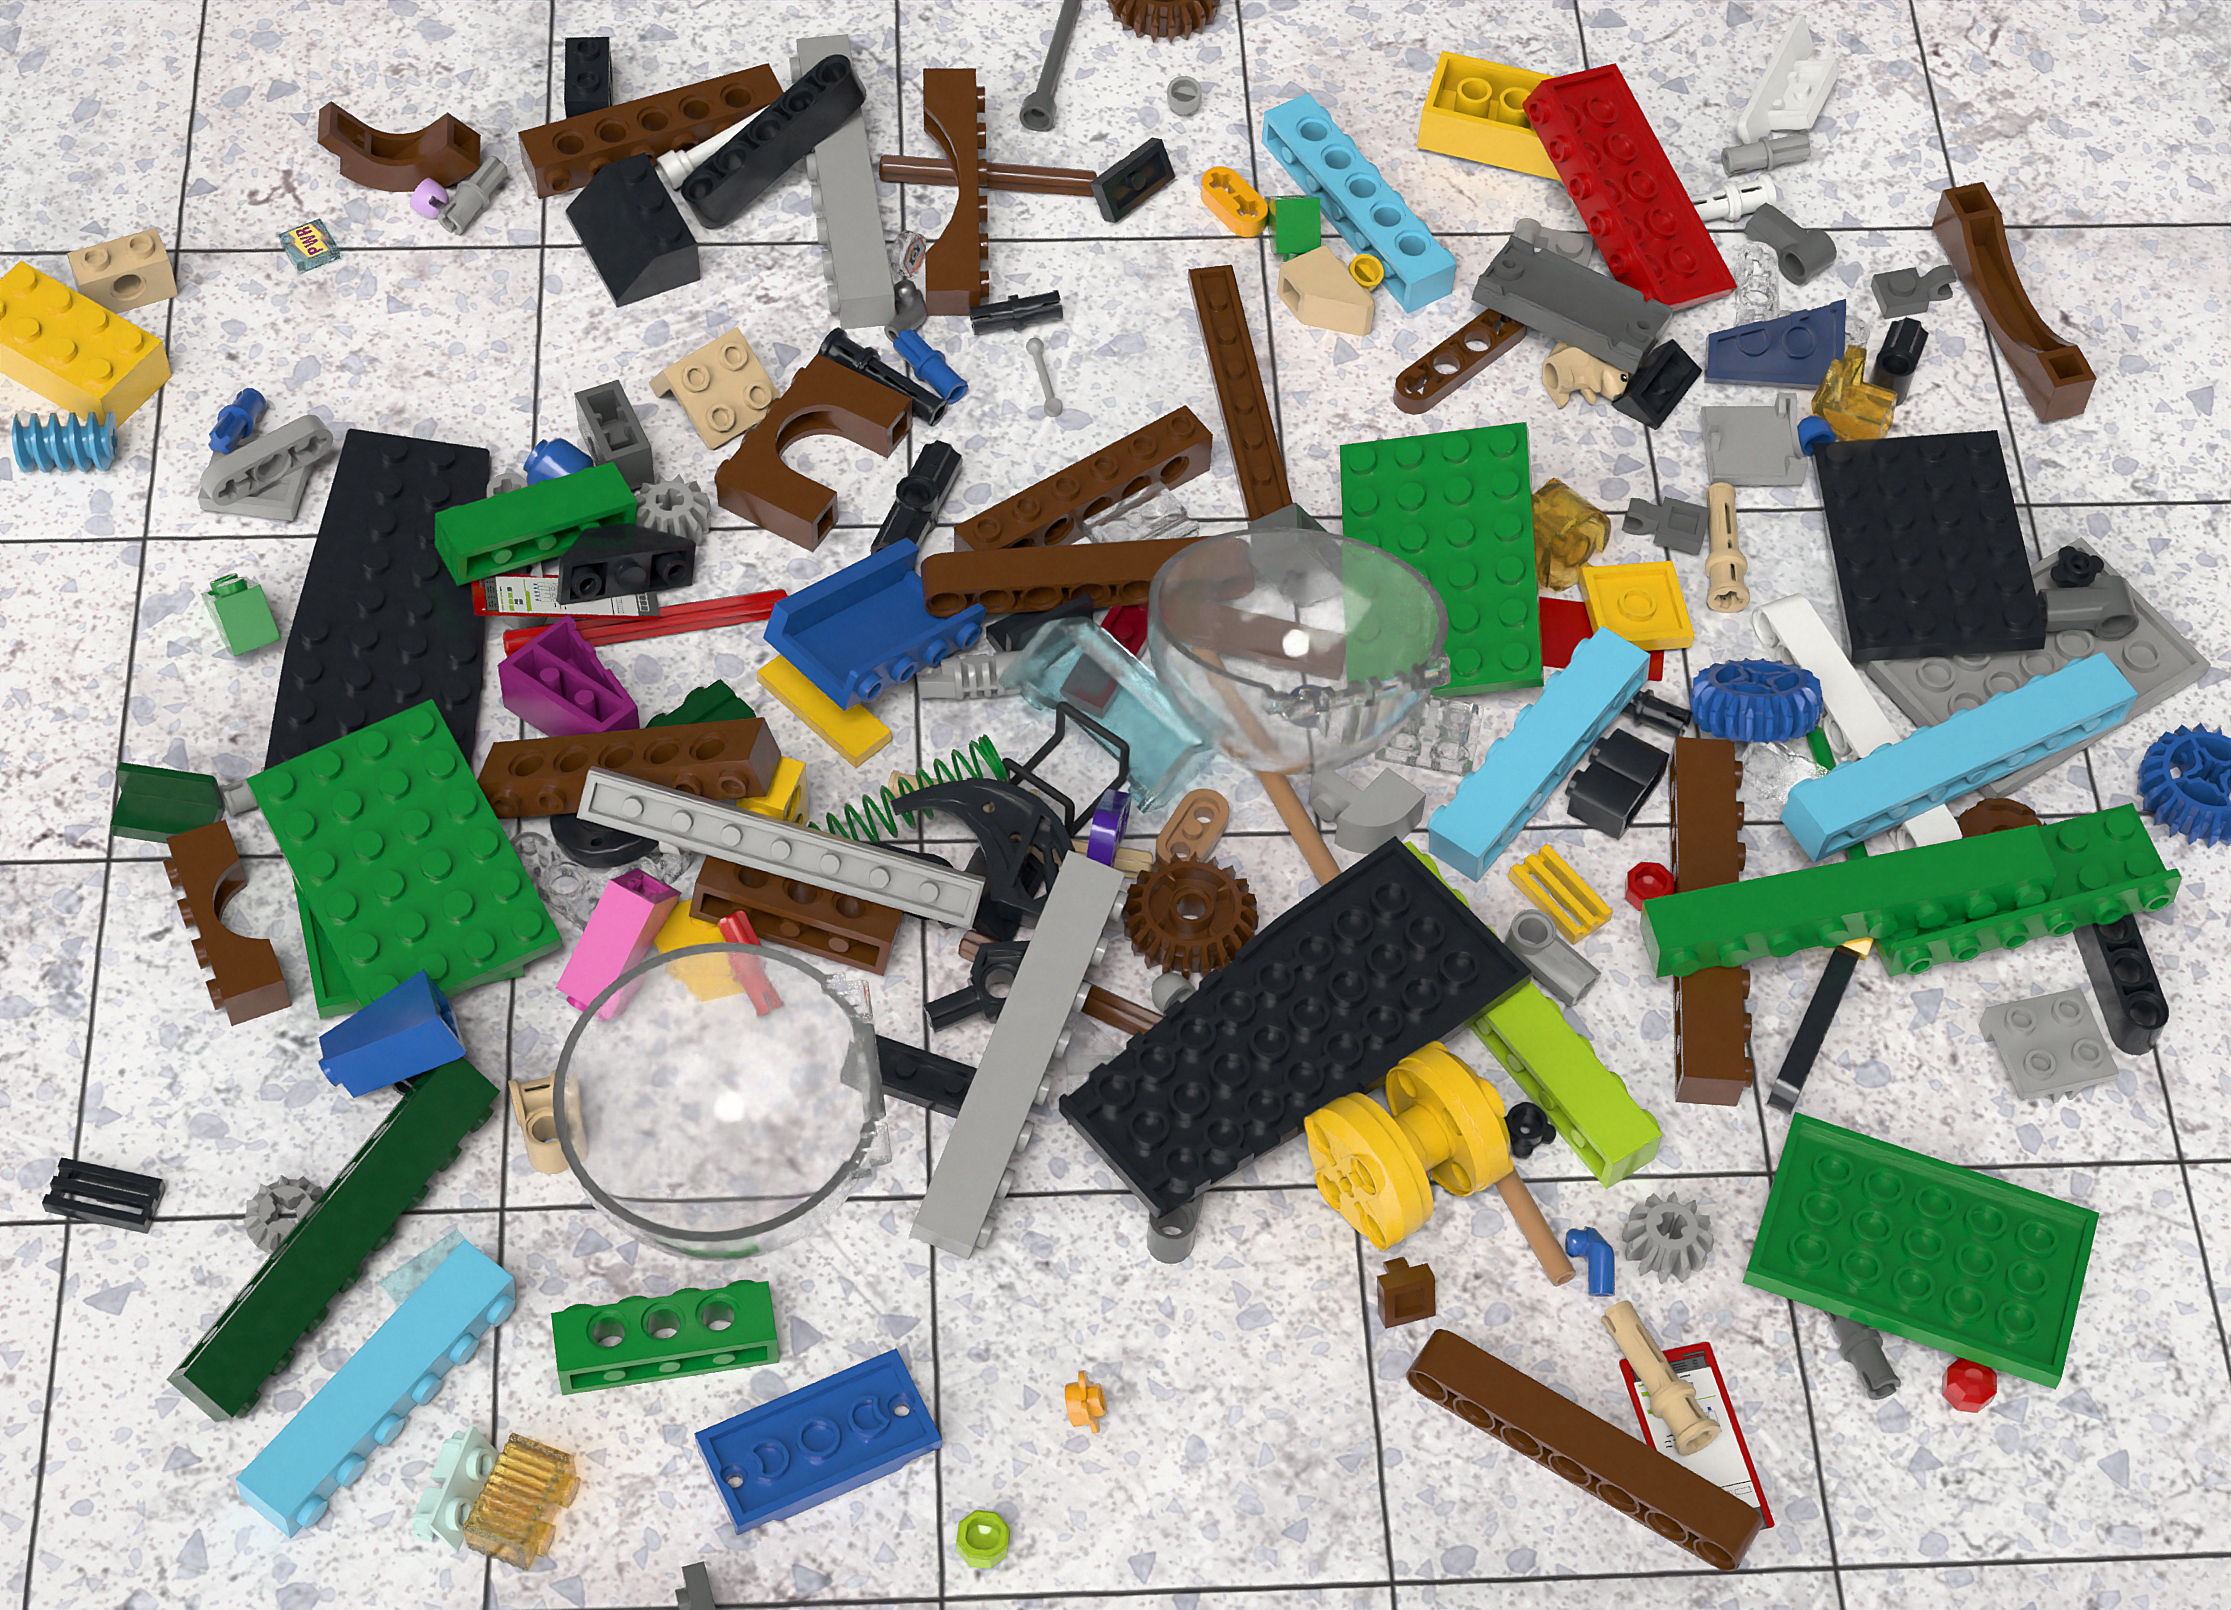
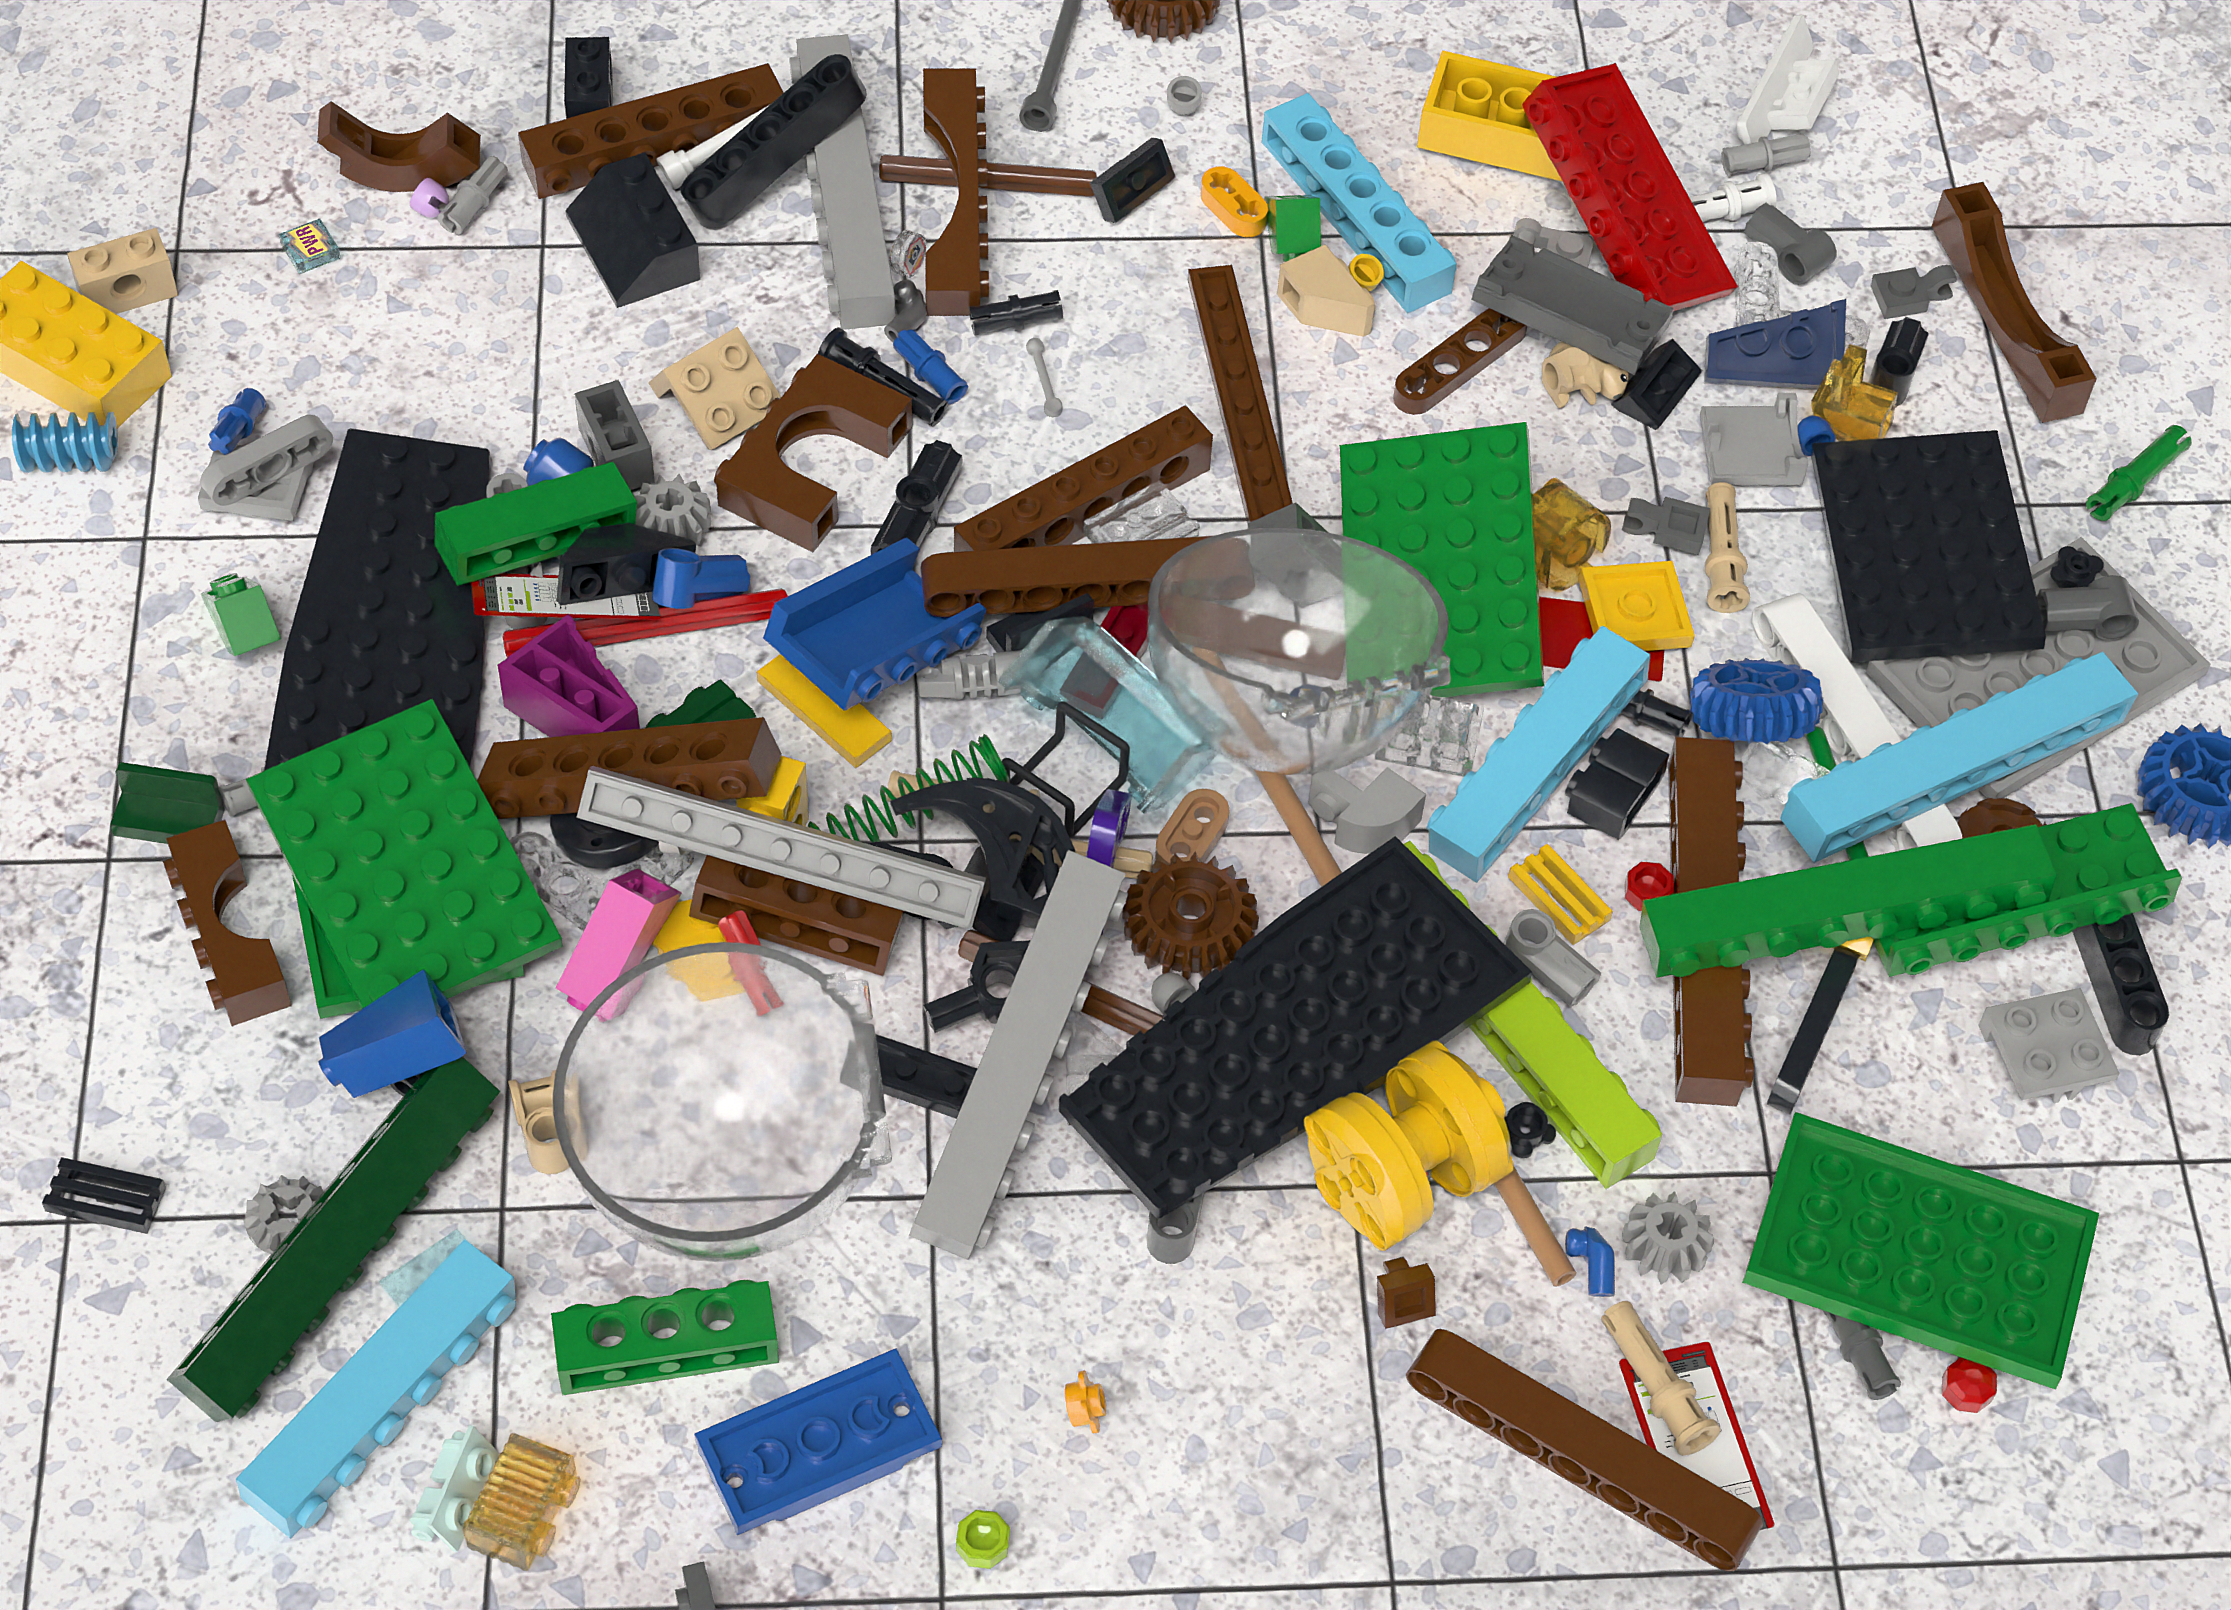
none -> blue piece [652,548,750,609]
none -> green pin [2086,425,2192,521]

